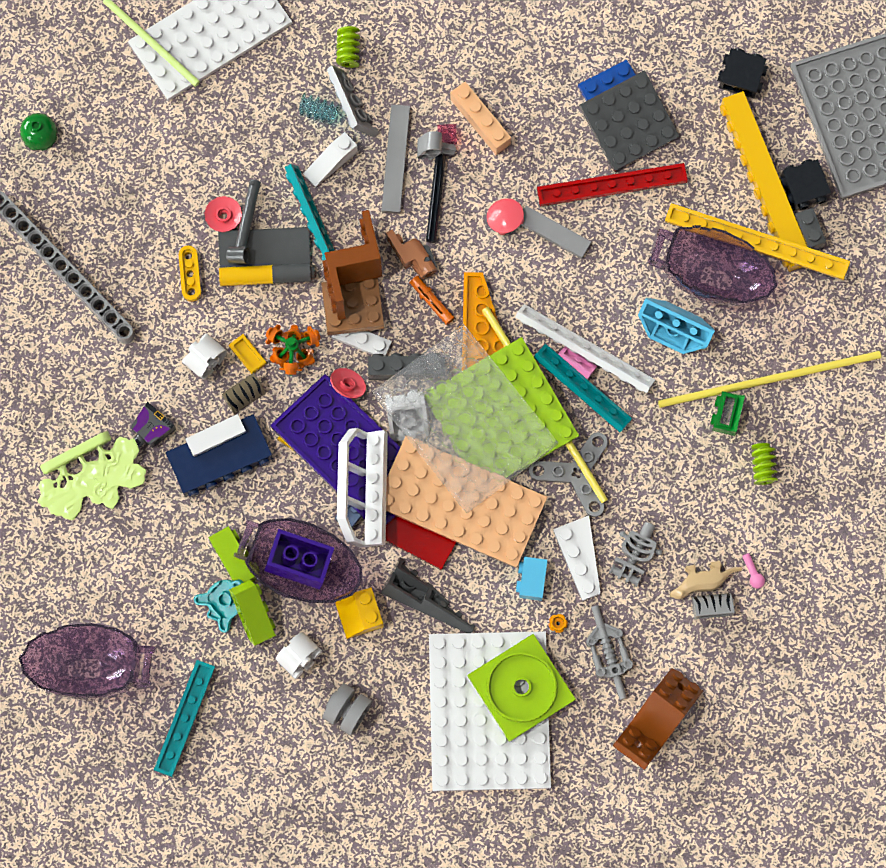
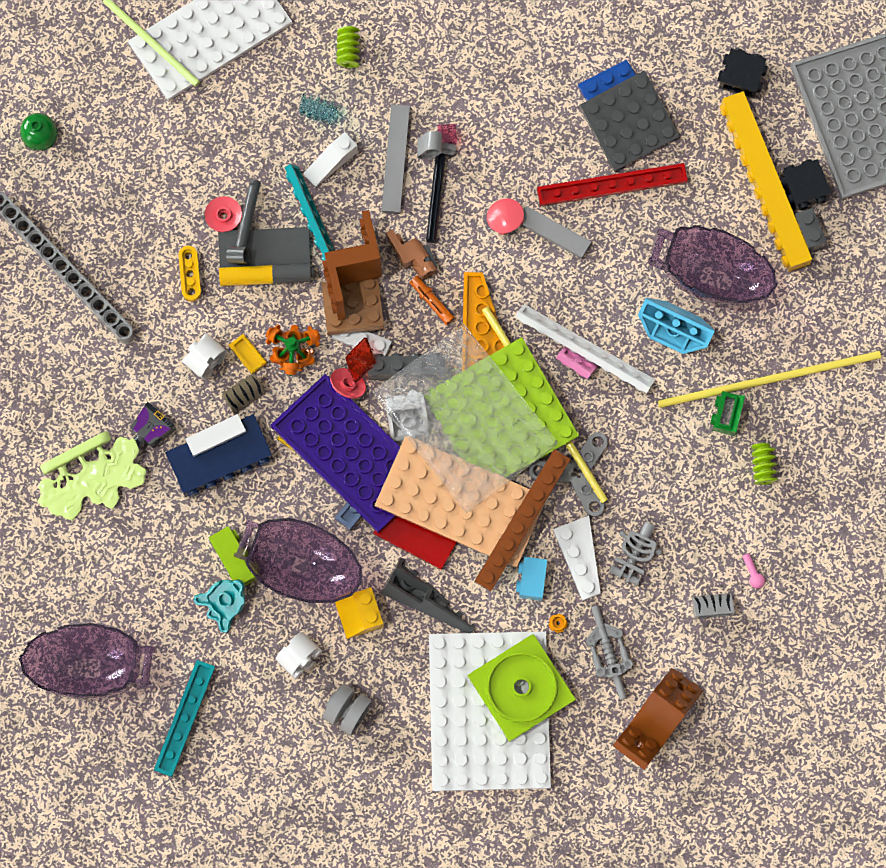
lime brick [229,580,276,646] -> none
dark purple brick [264,529,334,590] -> none
light grey wing [327,65,380,137] -> none
white plate [337,428,388,548] -> none
light nougat brick [450,82,511,155] -> none
teal plate [534,343,632,432] -> none
yellow plate [665,203,850,280] -> none
tan animal [670,561,743,599] -> none
none -> clear red piece [345,337,376,383]
none -> dark orange plate [474,449,571,592]

